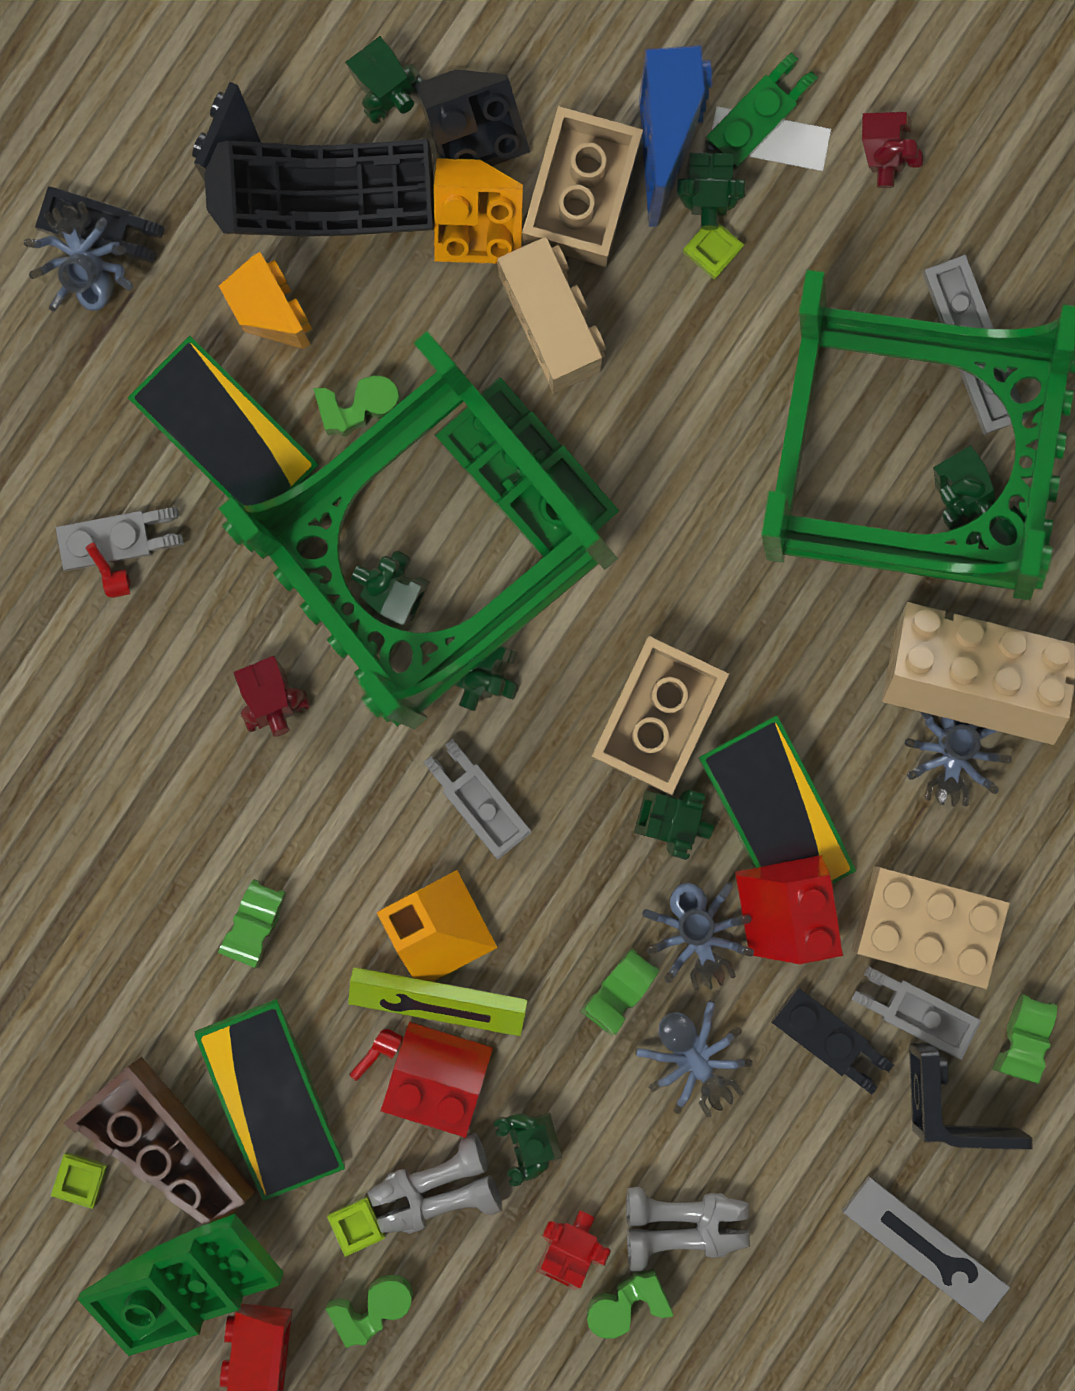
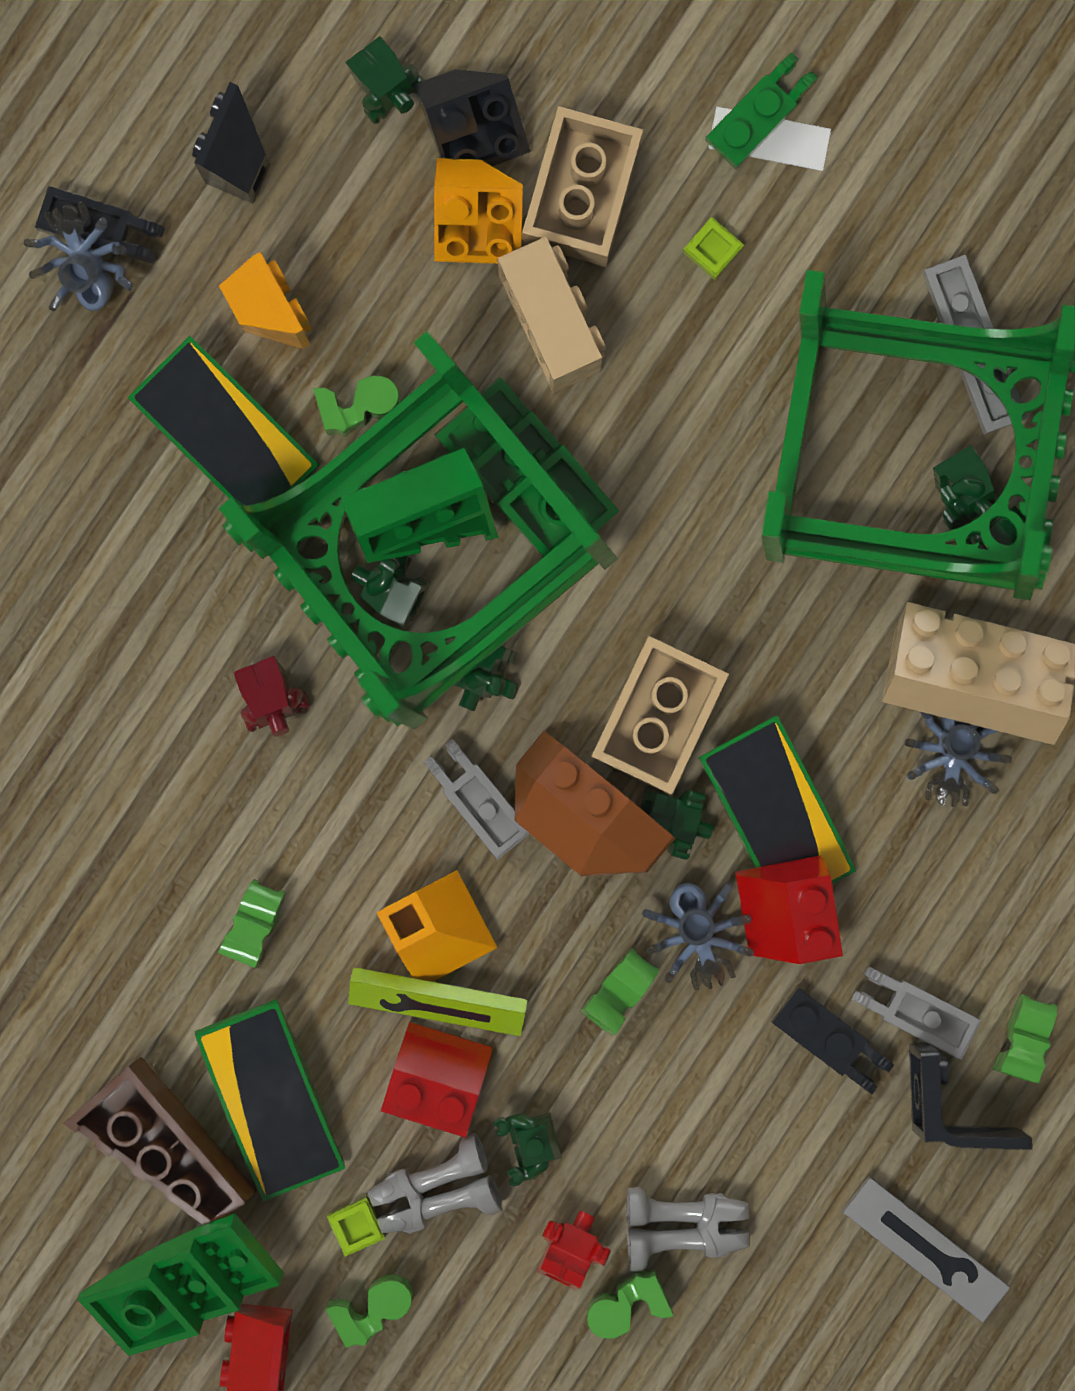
lime tile [51,1152,108,1209] -> none
light grey hinge [56,508,184,571] -> none
red hand [86,542,131,598] -> none
black piece [204,139,434,237] -> none
red hand [349,1029,403,1081] -> none
animal [635,1000,752,1118] -> none
blue slope [639,46,712,227] -> none
dark green piece [677,153,746,230] -> none
tan brick [851,866,1010,989] -> none
dark red piece [862,112,923,188] -> none
none -> green wedge [341,447,499,563]
none -> dark orange wedge [515,731,675,877]

